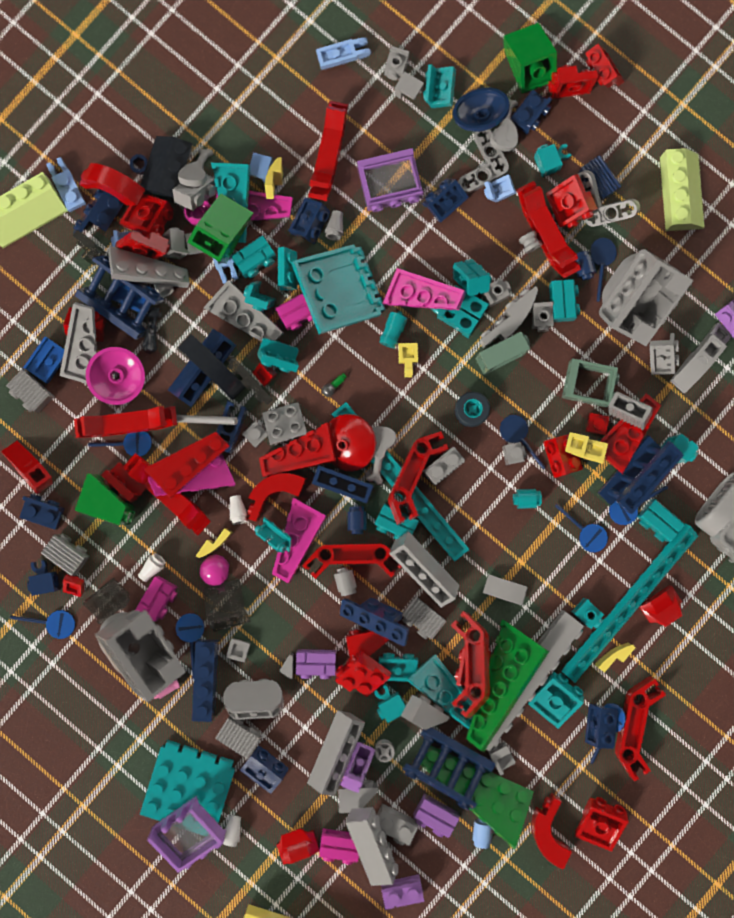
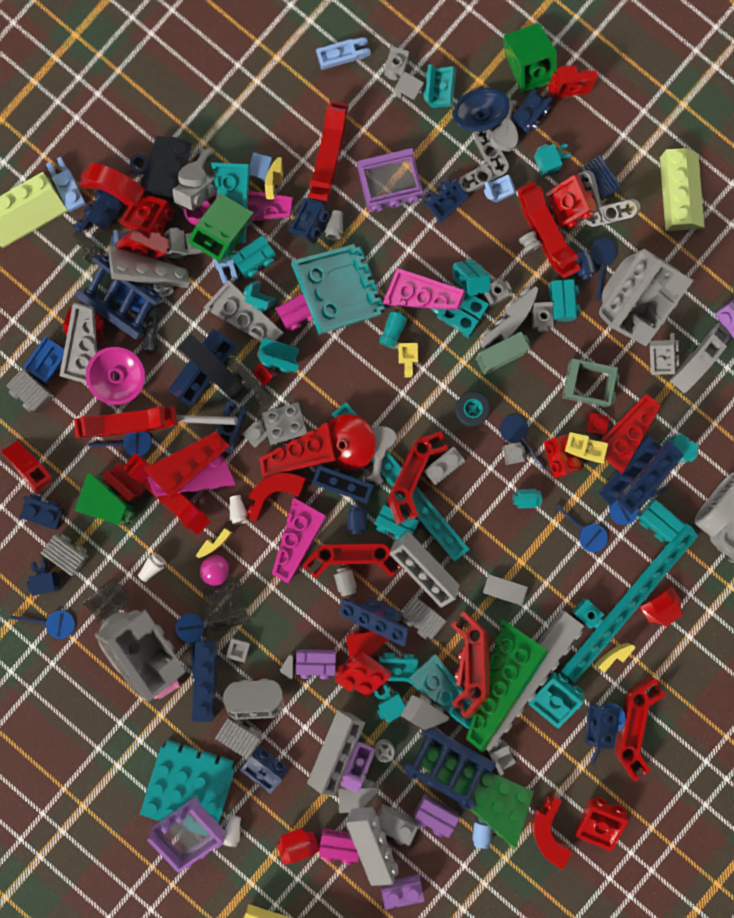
red plate [63,574,85,597] -> none
dark pink brick [136,576,178,622] -> none
teal hinge [254,517,292,553] -> none
teal bracket [278,247,297,291] -> none
piece [322,374,347,397] -> none
red plate [585,44,625,88] -> none
light grey brick [608,392,653,430] -> none

